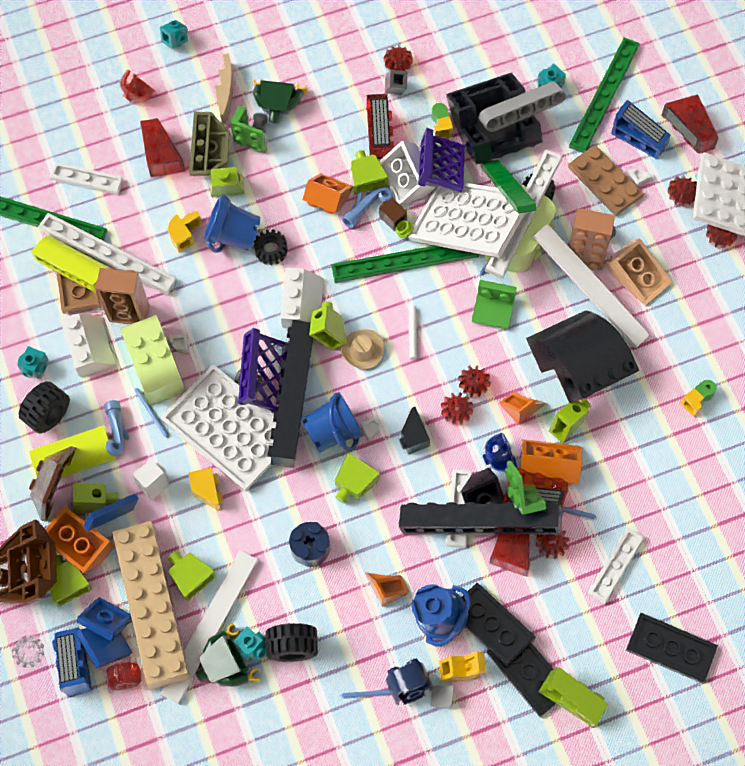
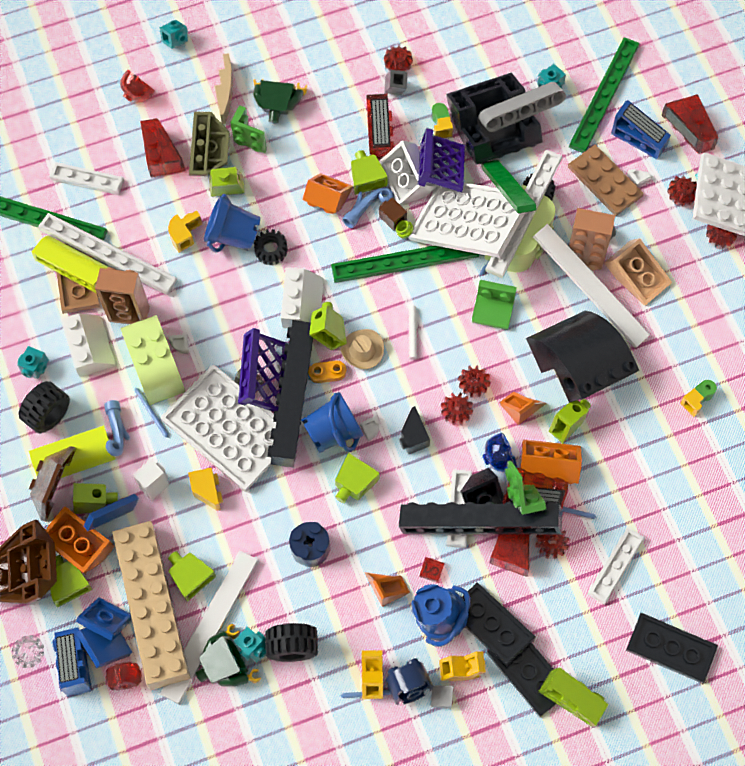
dark grey bush [251,113,268,133] -> none
none -> light orange plate [308,360,346,383]
none -> yellow brick [362,650,383,699]
none -> clear red tile [419,557,445,583]

